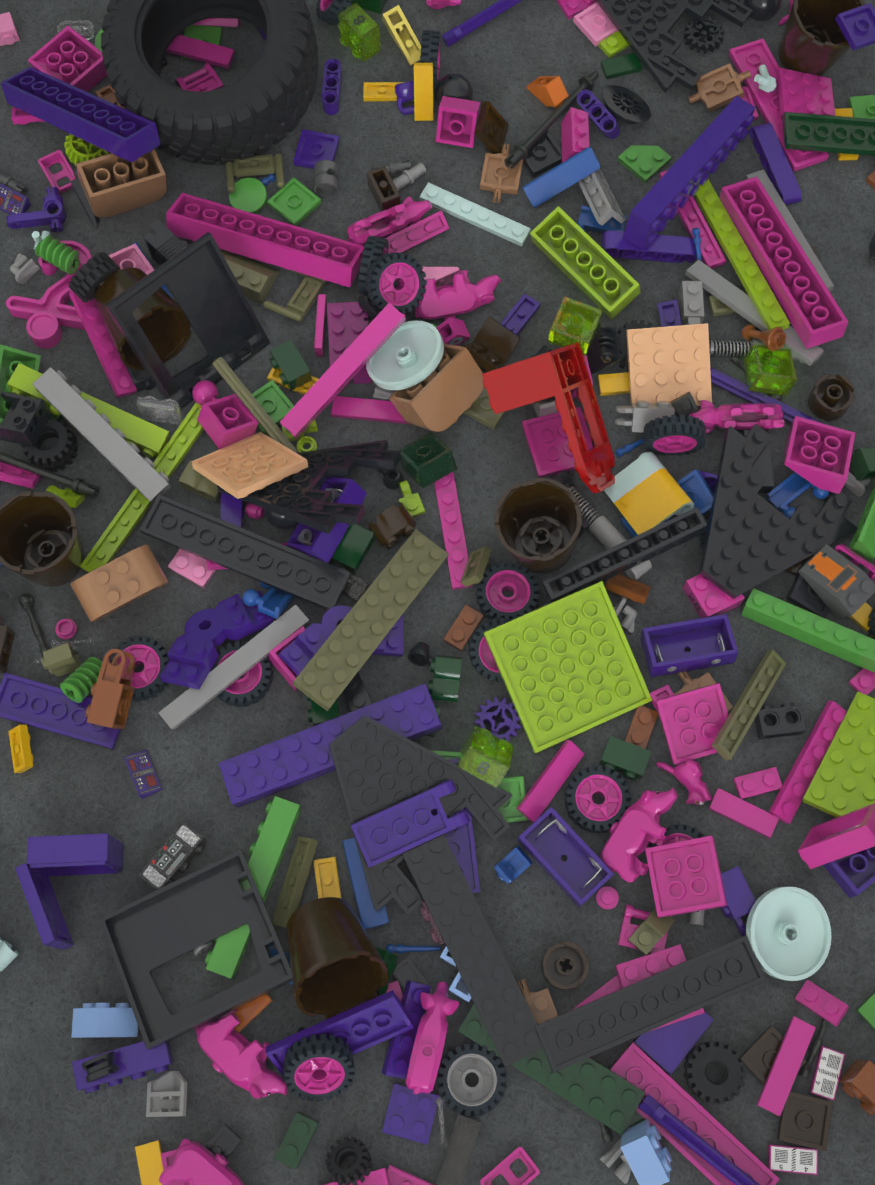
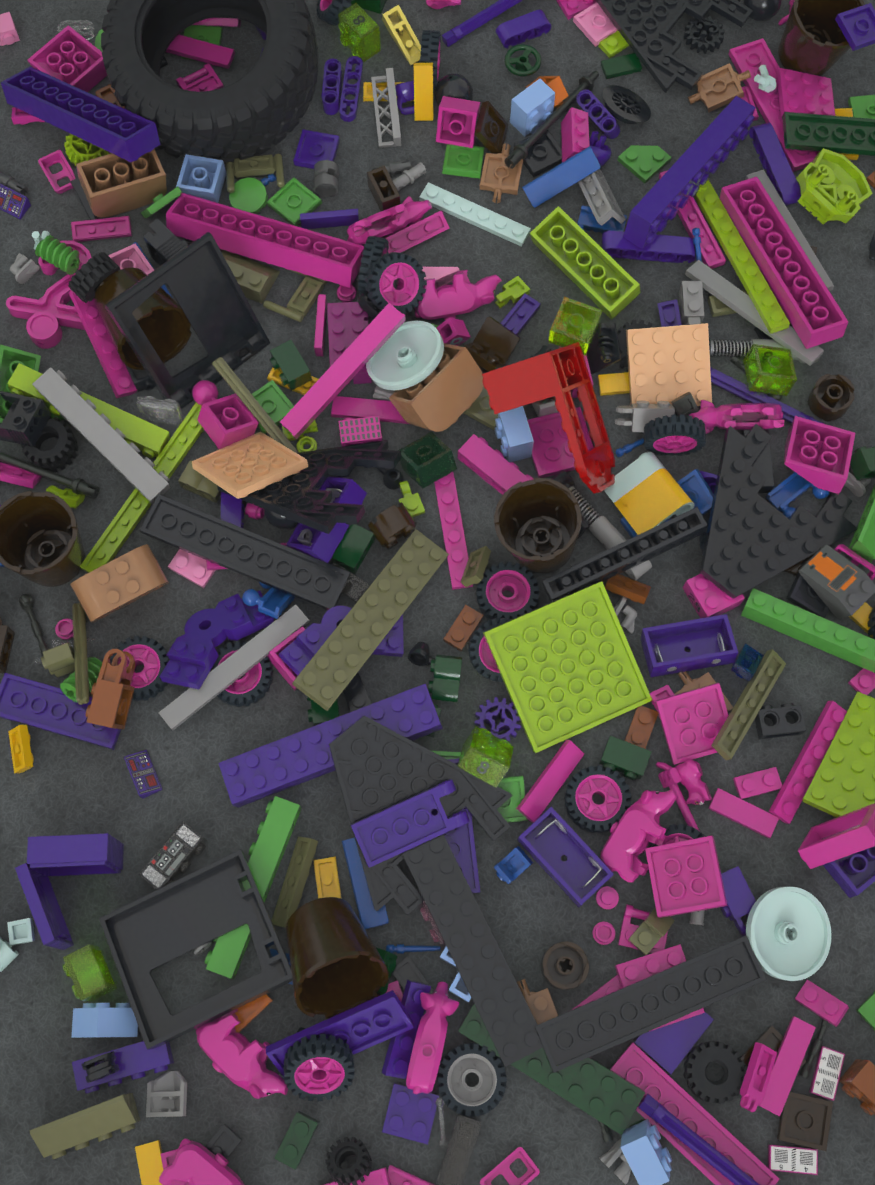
dark purple piece [6,187,67,232] -> none
dark orange piece [742,325,786,351] -> none
none -> light aqua plate [7,918,35,946]
none -> olive slope [29,1093,141,1160]
none -> clear neon green brick [63,944,117,1002]
none -> dark pink tile [71,216,132,242]
none -> olive axle [72,602,90,705]
none -> bright green plate [141,187,182,218]
none -> light blue brick [176,154,226,203]
none -> dark purple tile [300,209,359,229]
none -> dark pink plate [337,285,356,302]
none -> dark pink brick [338,415,382,446]
none -> dark purple beam [339,56,363,122]
none -> light grey fence [371,68,401,148]
none -> bright green plate [442,144,484,179]
none -> dark pink brick [457,434,534,495]
none -> light blue brick [494,406,534,462]
none -> lime plate [495,276,530,309]
none -> dark purple beam [496,9,551,48]
none -> dark green piece [504,44,541,77]
none -> light blue brick [510,79,555,137]
none -> dark purple piece [589,131,612,166]
none -> dark pink plate [592,922,615,945]
none -> dark pink hinge [658,768,700,831]
none -> plate [731,643,764,681]
none -> dark pink hinge [740,1042,777,1112]
none -> lime brick [796,148,873,224]

